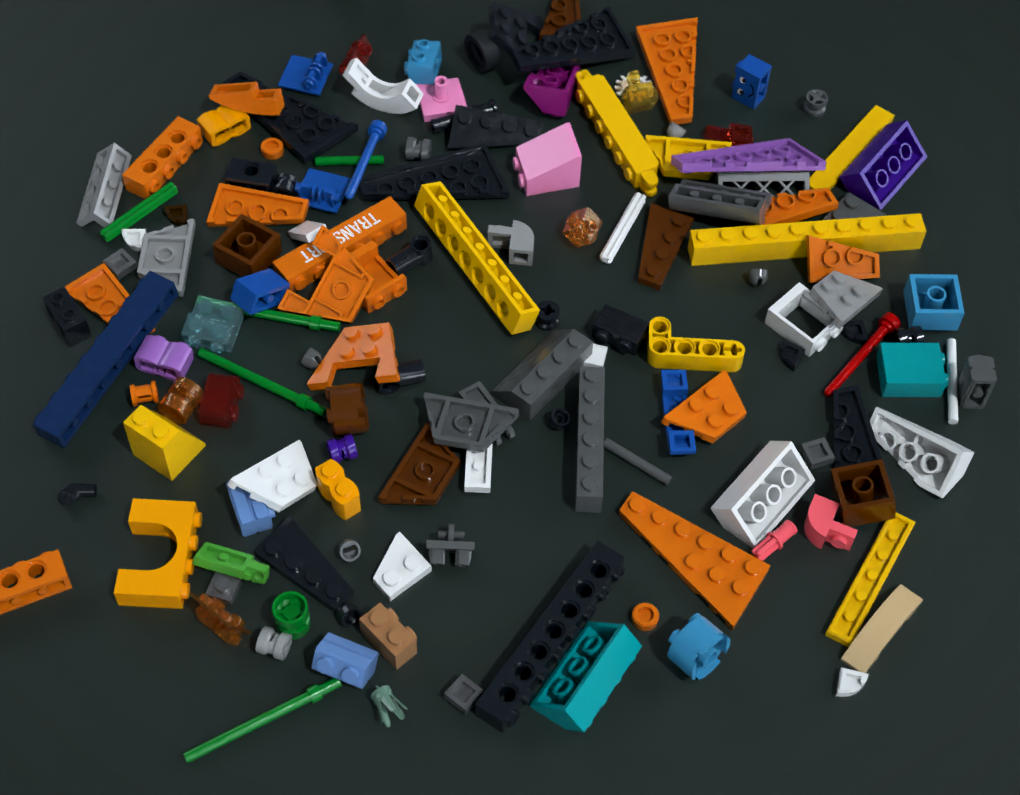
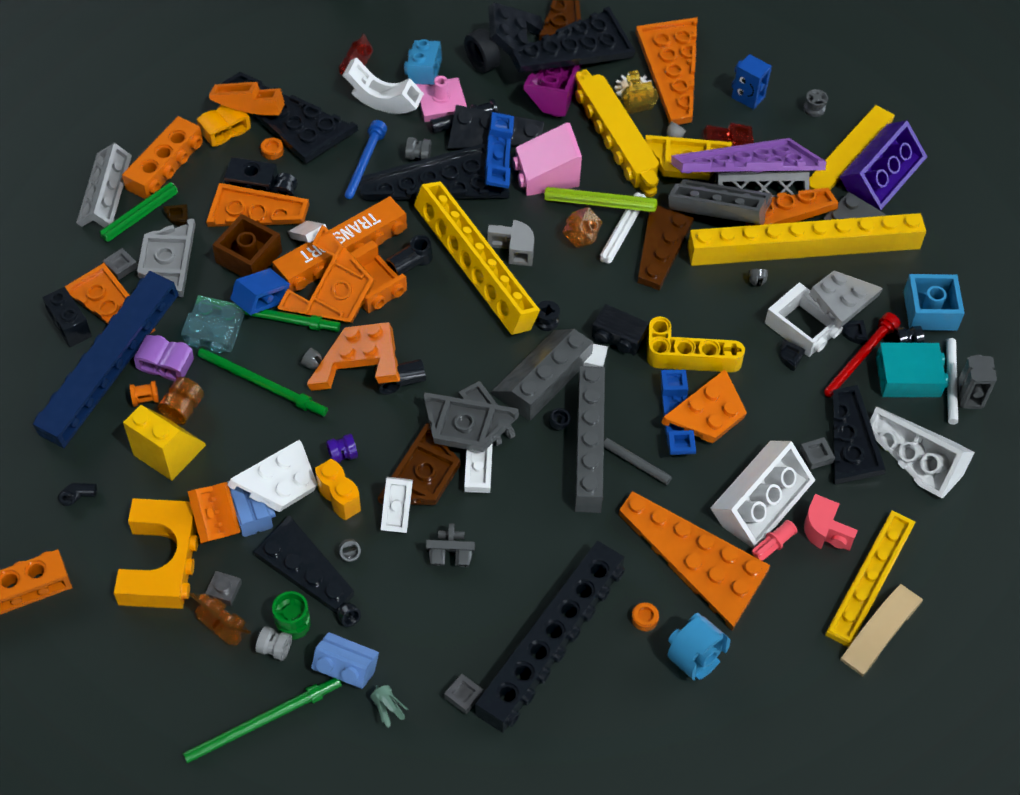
white tile [122,229,146,252] -> none
bright green hinge [193,542,270,584] -> none
clear red brick [198,373,244,428] -> none
blue hinge [278,52,333,96] -> none
blue hinge [295,168,351,214] -> none
green bar [315,155,384,166] -> none
reddish brown brick [325,382,369,437] -> none
medium nougat brick [359,603,417,670] -> none
white wing [373,532,432,601] -> none
teal slope [530,621,642,732] -> none
orange wing [806,235,880,283] -> none
reddish brown brick [831,459,896,527] -> none
white tile [836,667,869,697] -> none
none -> orange bracket [188,482,240,543]
none -> white plate [380,477,413,533]
none -> blue slope [485,112,514,189]
none -> lime axle [544,187,657,212]

